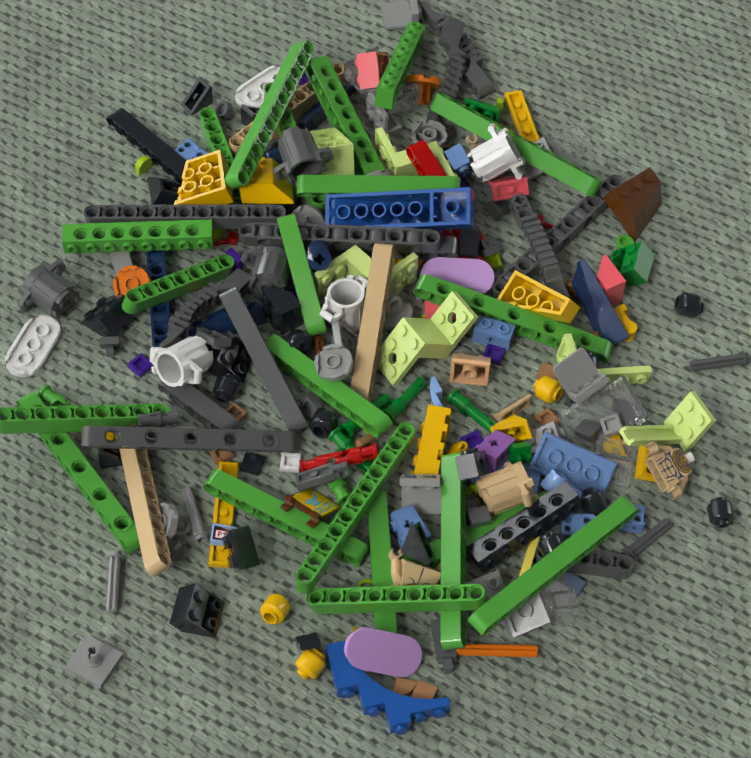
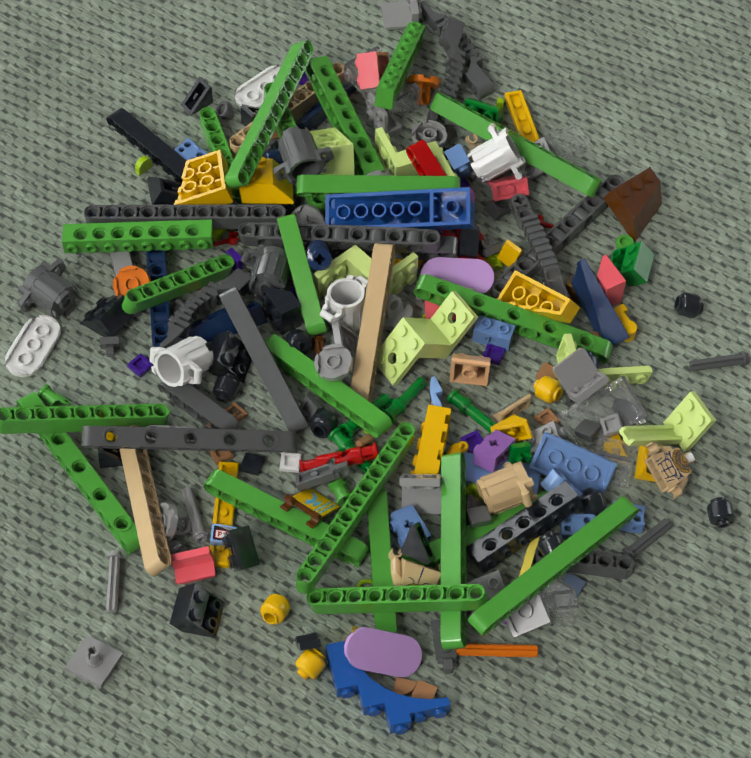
dark grey pin [138,411,179,427] -> none
dark grey hinge [195,327,231,349] -> none
brick [455,448,490,481] -> none
none -> coral panel [170,546,216,584]
none -> yellow slope [497,239,525,267]

